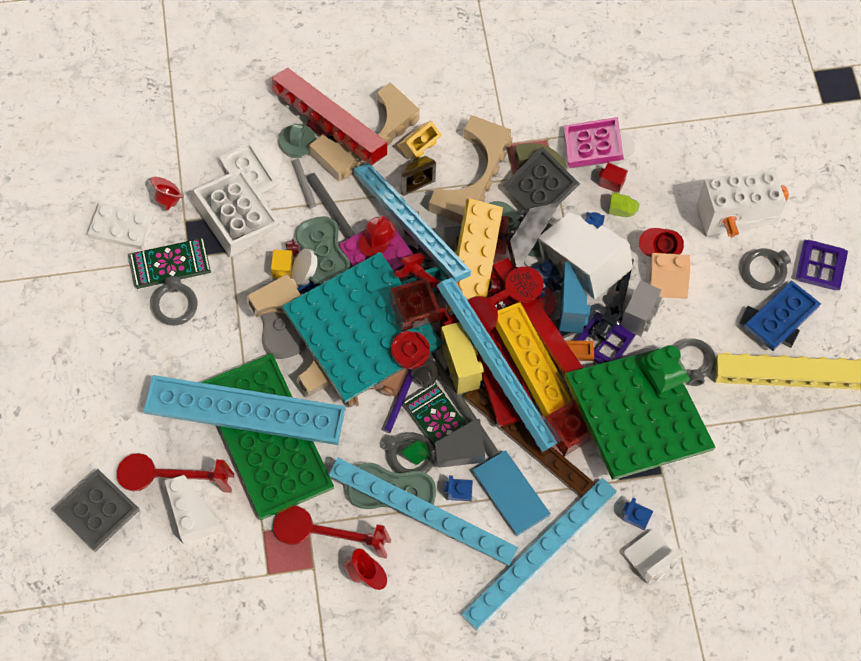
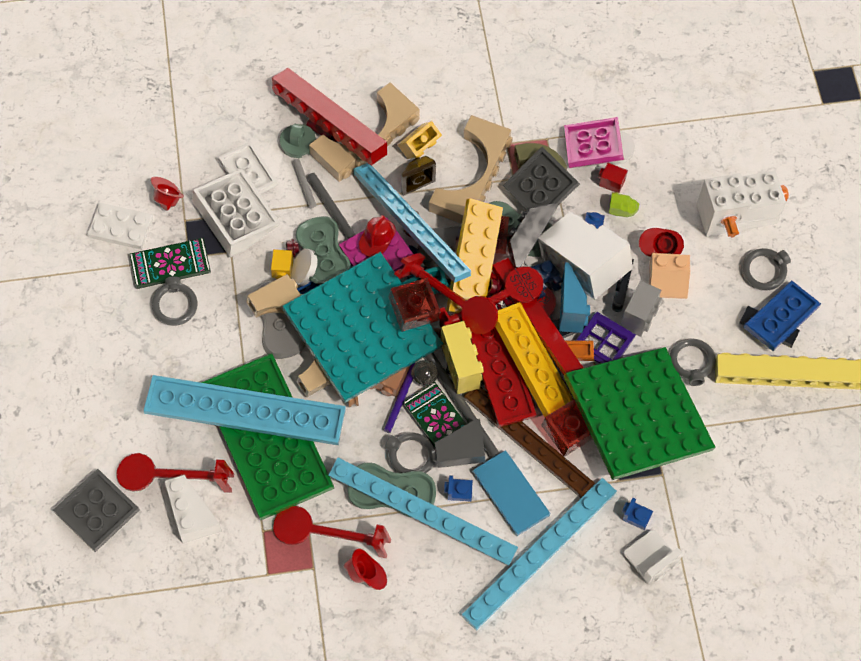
red tile [391,331,430,369] -> none
green slope [401,441,431,465] -> none
medium azure plate [437,277,558,452] -> none
black connector [591,303,623,342] -> none
green slope [639,345,691,395] -> none
dark purple piece [795,239,848,291] -> none

